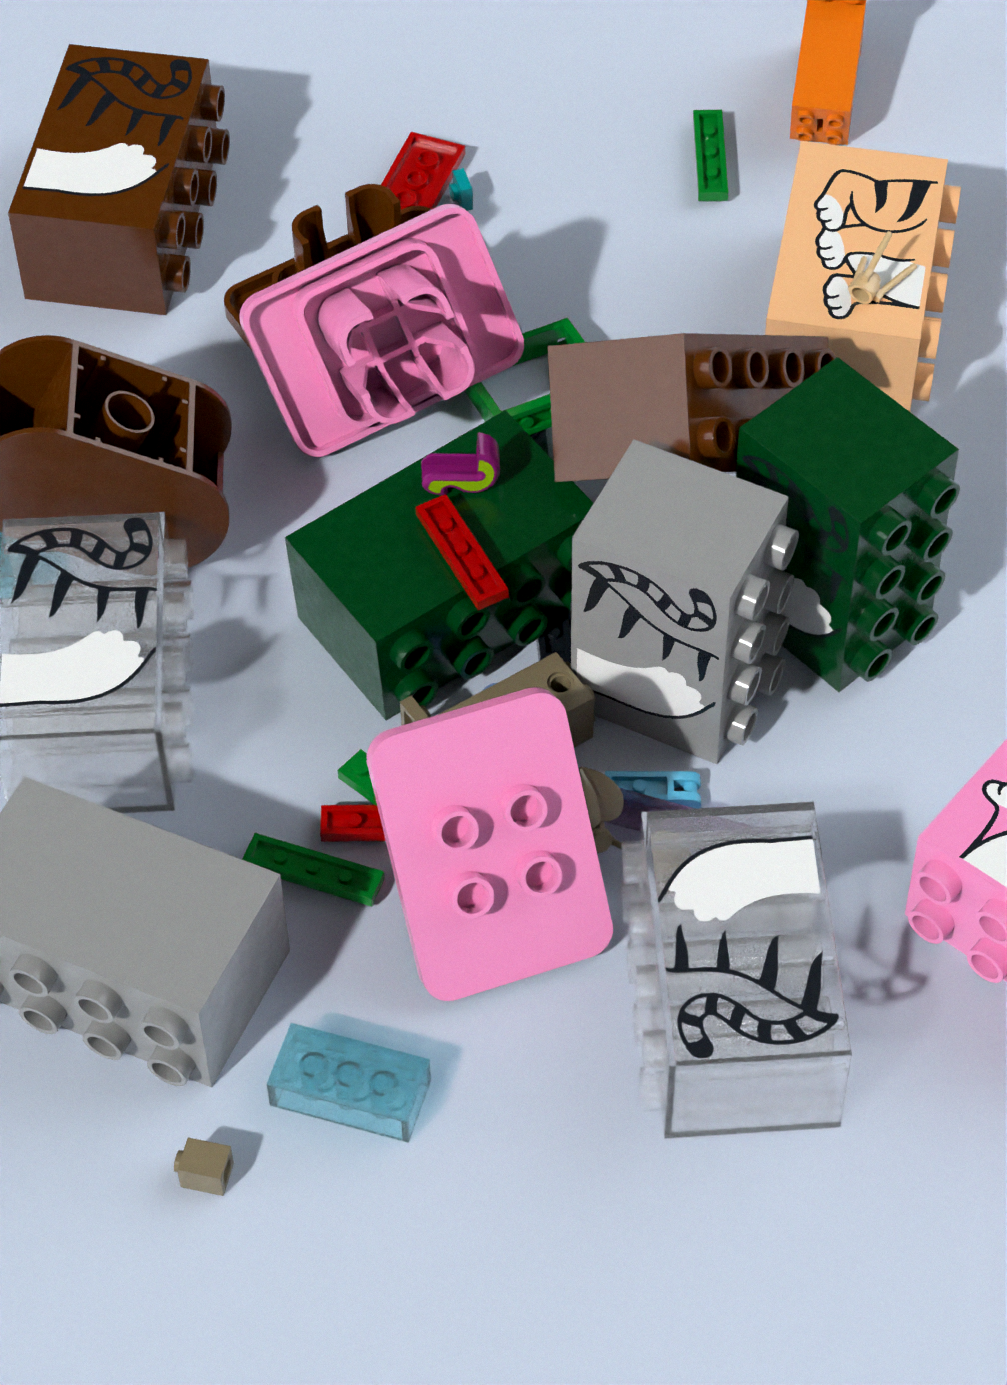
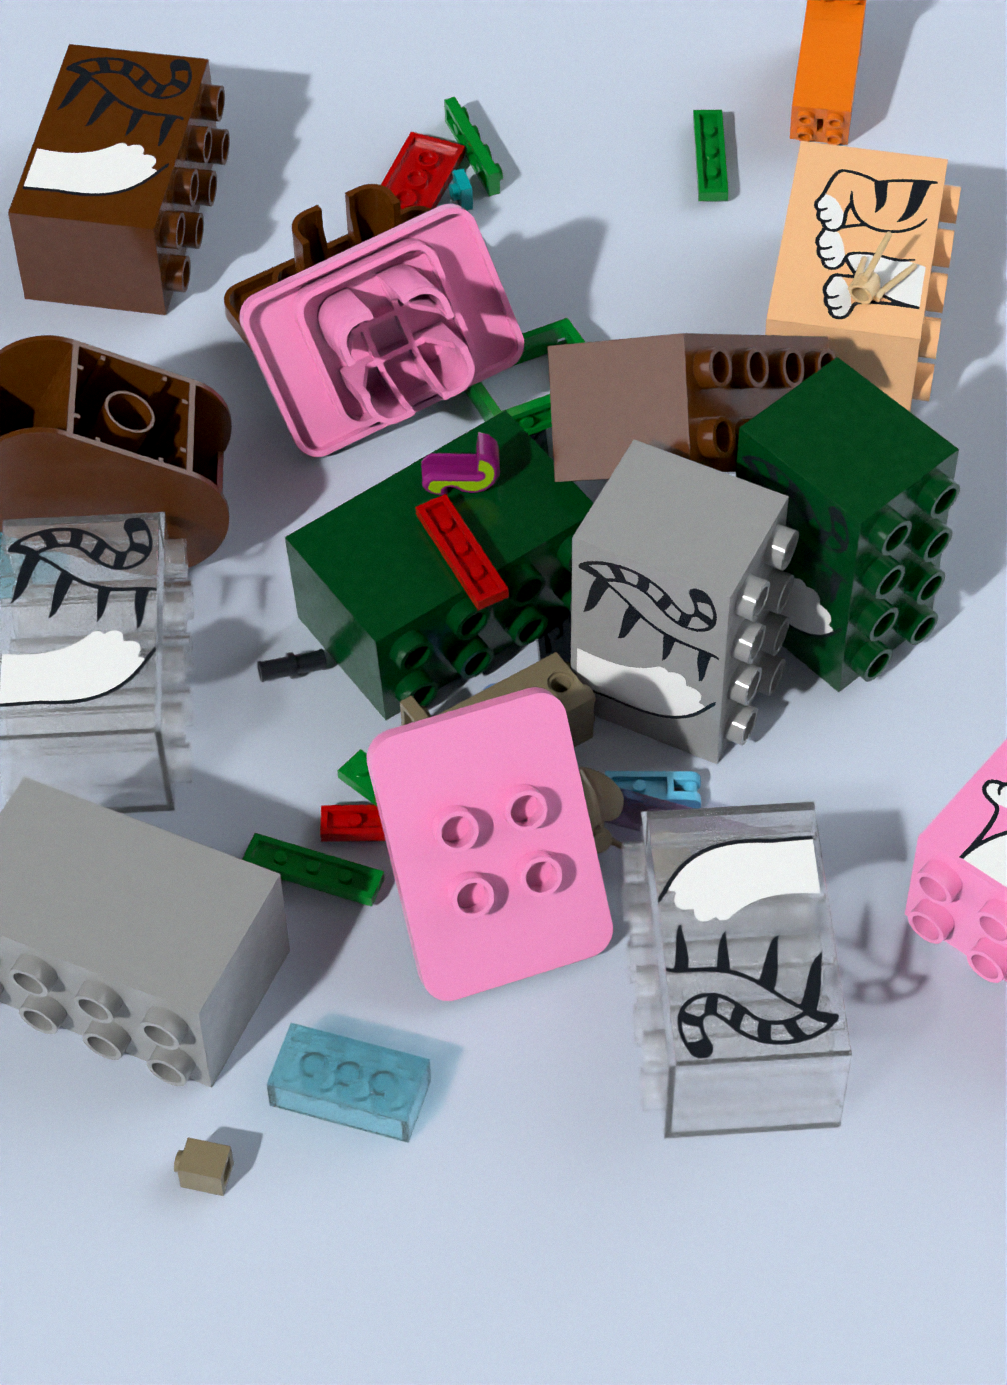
none -> black pin [257,649,327,682]
none -> green plate [444,97,503,197]

